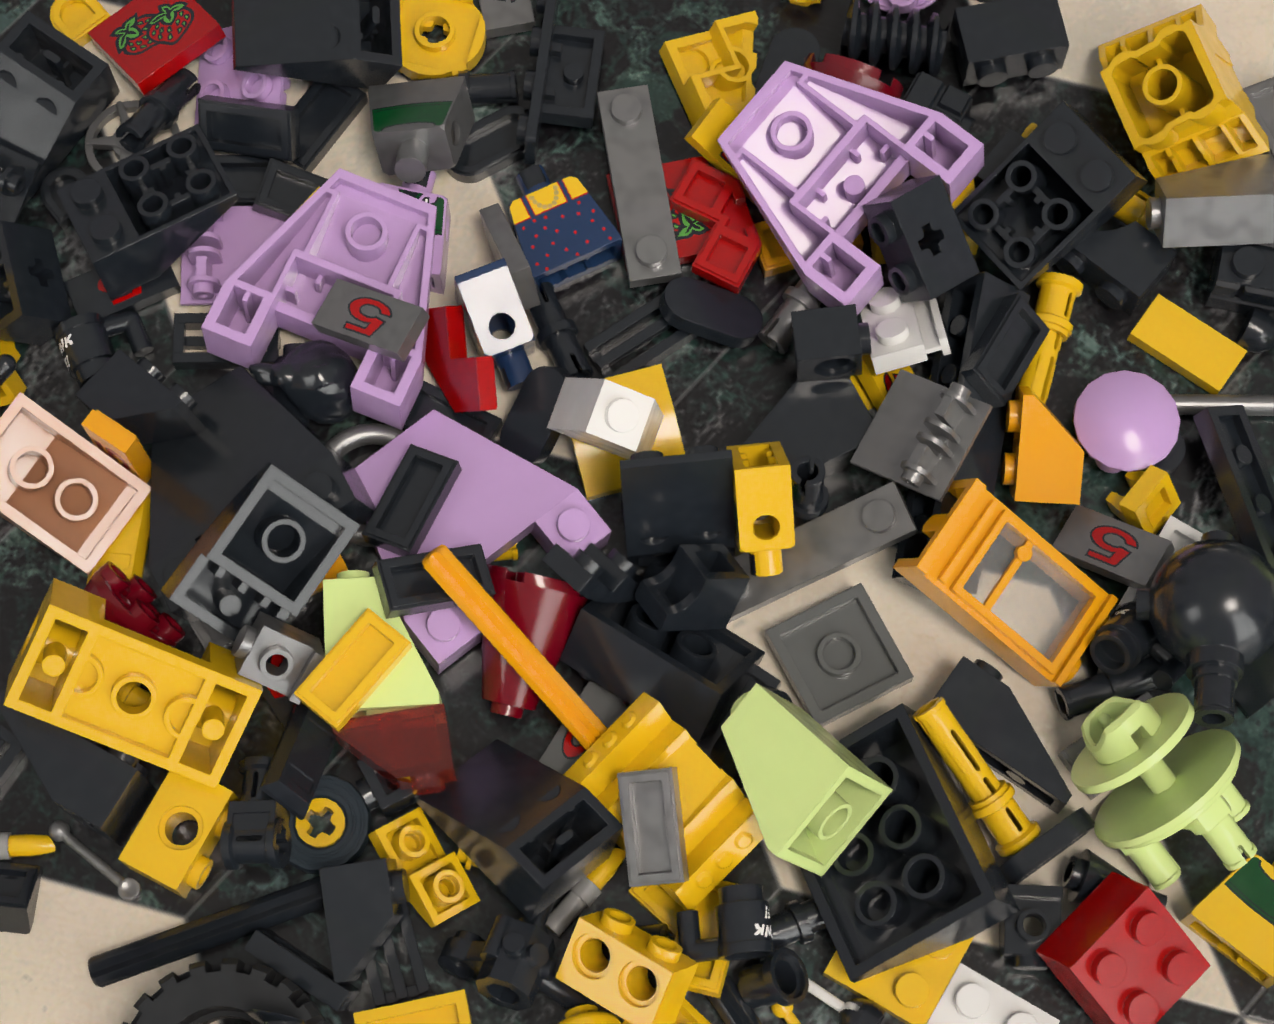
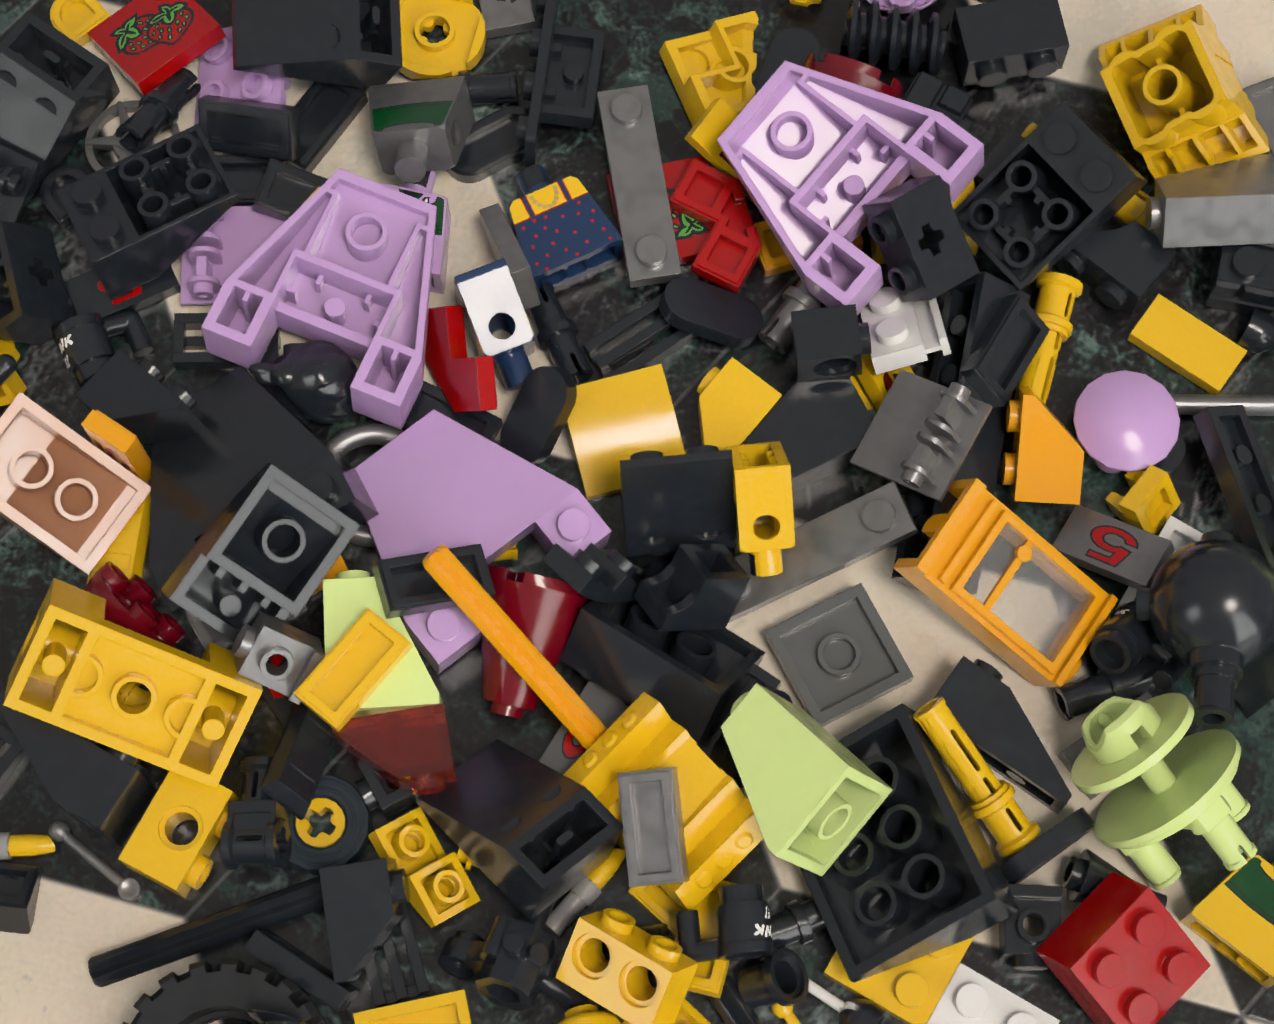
flat silver tile [312,278,430,362] -> none
black tile [362,444,462,556] -> none
white slope [547,377,664,460] -> none
black pin [791,456,829,529] -> none
none -> yellow slope [697,357,782,451]

